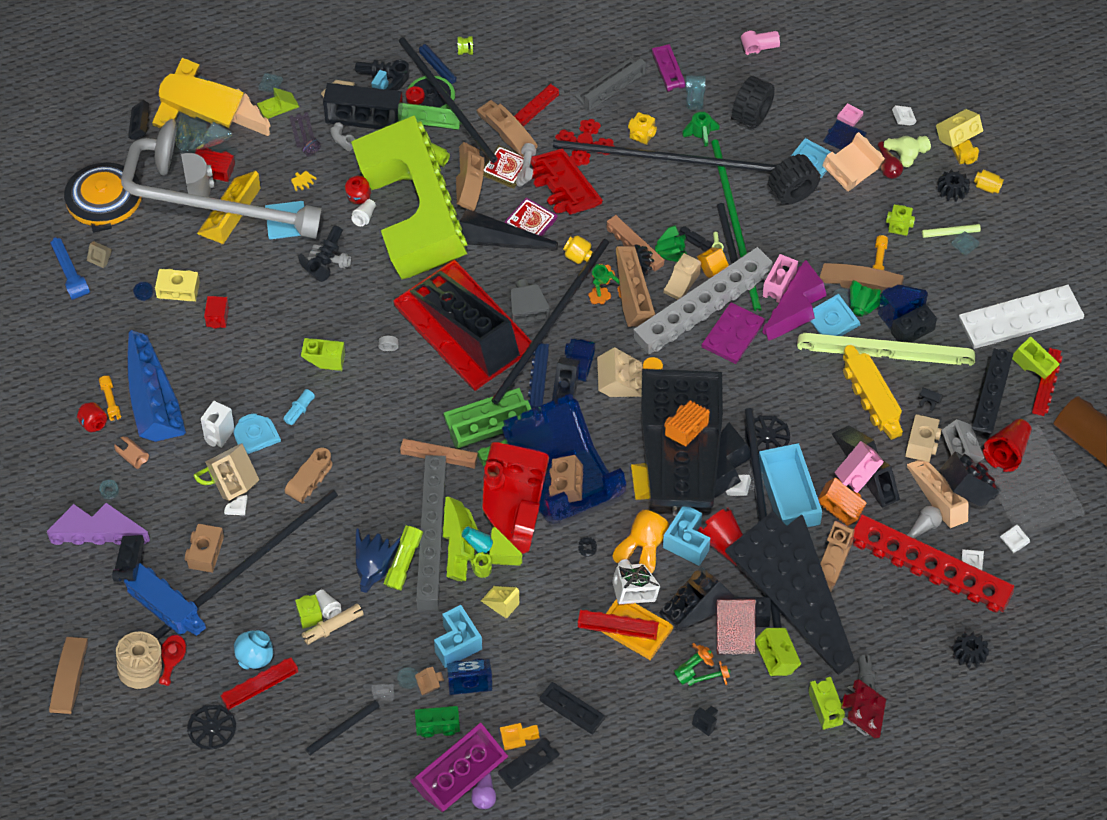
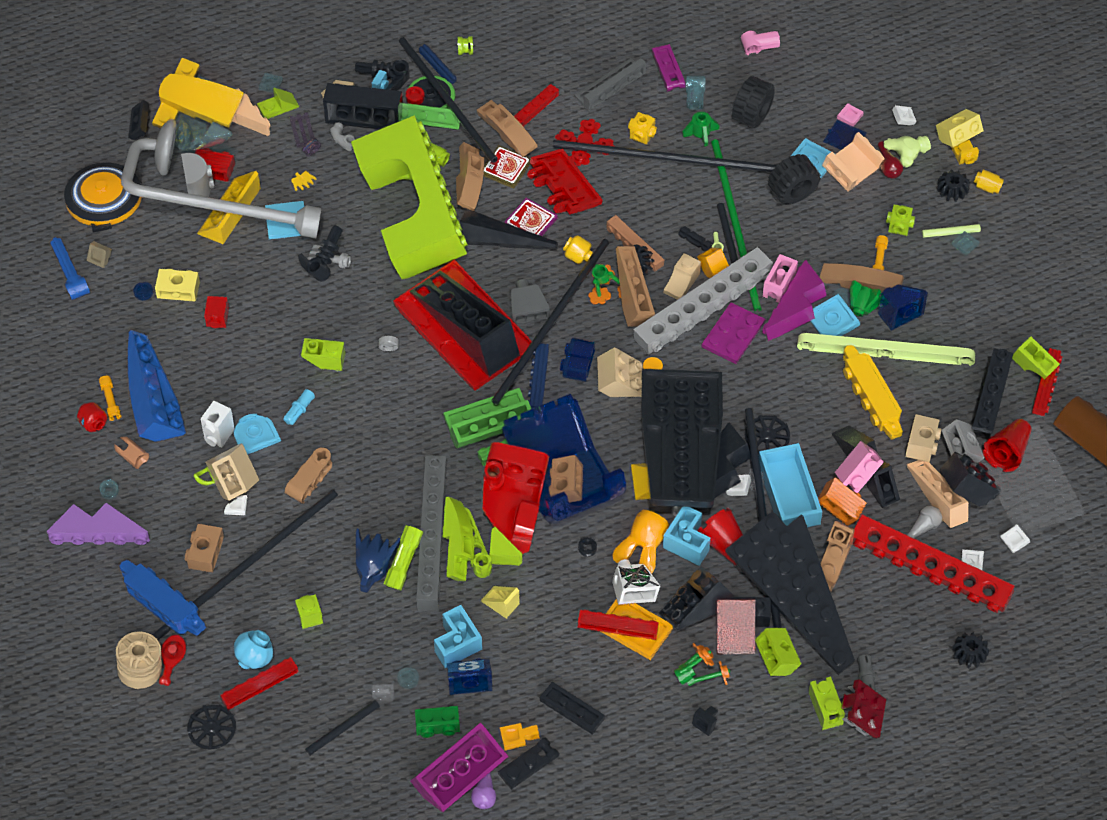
medium nougat slope [49,637,88,714] -> none
black plate [112,535,144,582] -> none
tan pin [302,604,363,645] -> none
white cone [315,590,342,619] -> none
red head [345,176,371,204] -> none
white cone [351,199,376,226] -> none
nougat piece [400,439,478,469] -> none
medium nougat tile [415,667,444,695] -> none
teal cone [462,526,493,553] -> none
light grey hinge [516,143,536,187] -> none
black brick [552,357,581,405] -> none
green brick [655,225,688,262] -> none
orange brick [664,400,710,446] -> none
black brick [891,304,937,343] -> none
black tile [920,387,943,411] -> none
white plate [959,285,1084,349] -> none

